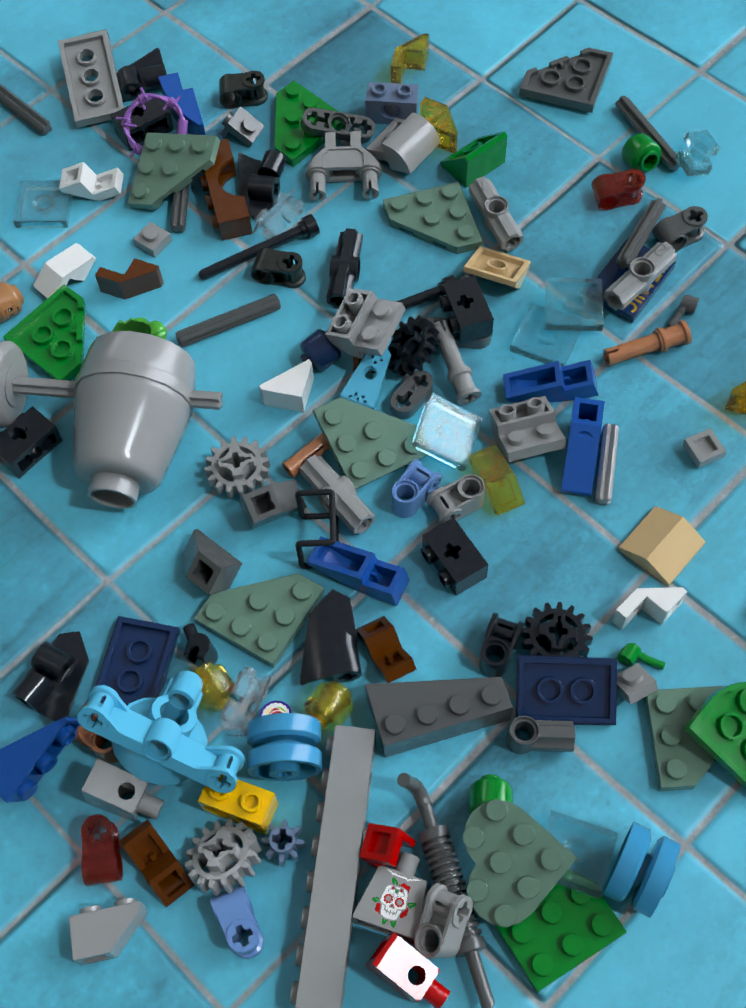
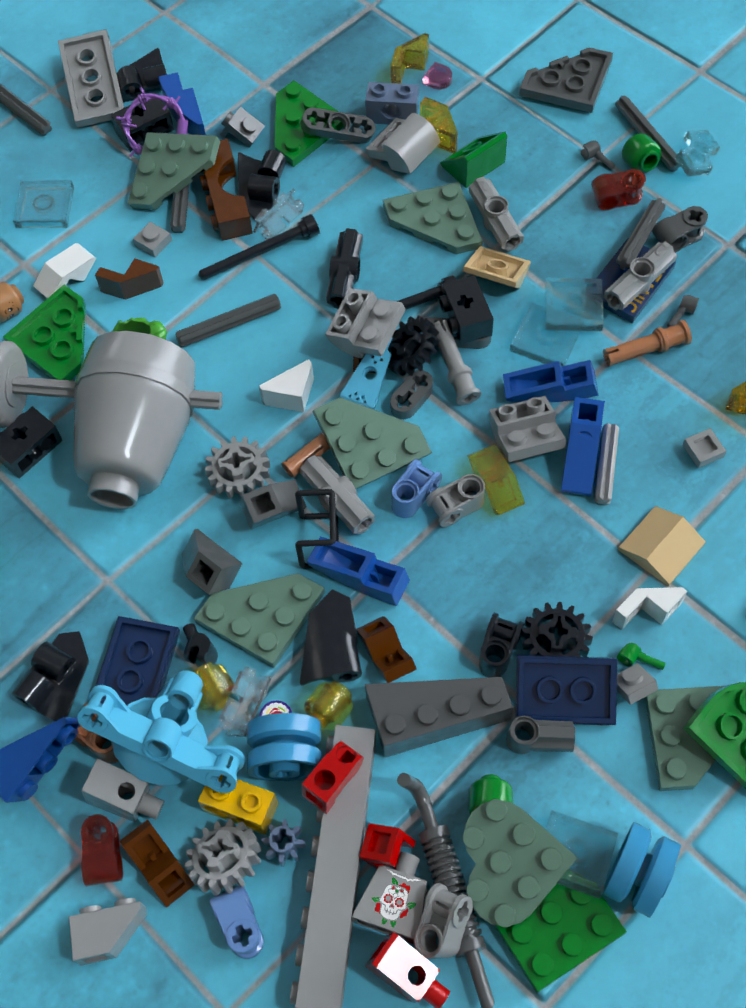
white slope [59,162,124,201] -> none
pearl dark grey piece [219,71,268,109] -> none
pearl dark grey piece [251,248,306,288] -> none
dark blue head [300,329,341,371] -> none
light grey connector [306,131,382,201] -> none
clear light blue tile [411,393,483,471] -> none
black brick [420,517,488,596] -> none
none -> red leg [302,741,364,814]
none -> clear pink tile [423,62,452,90]
none -> dark grey hand [581,140,615,170]

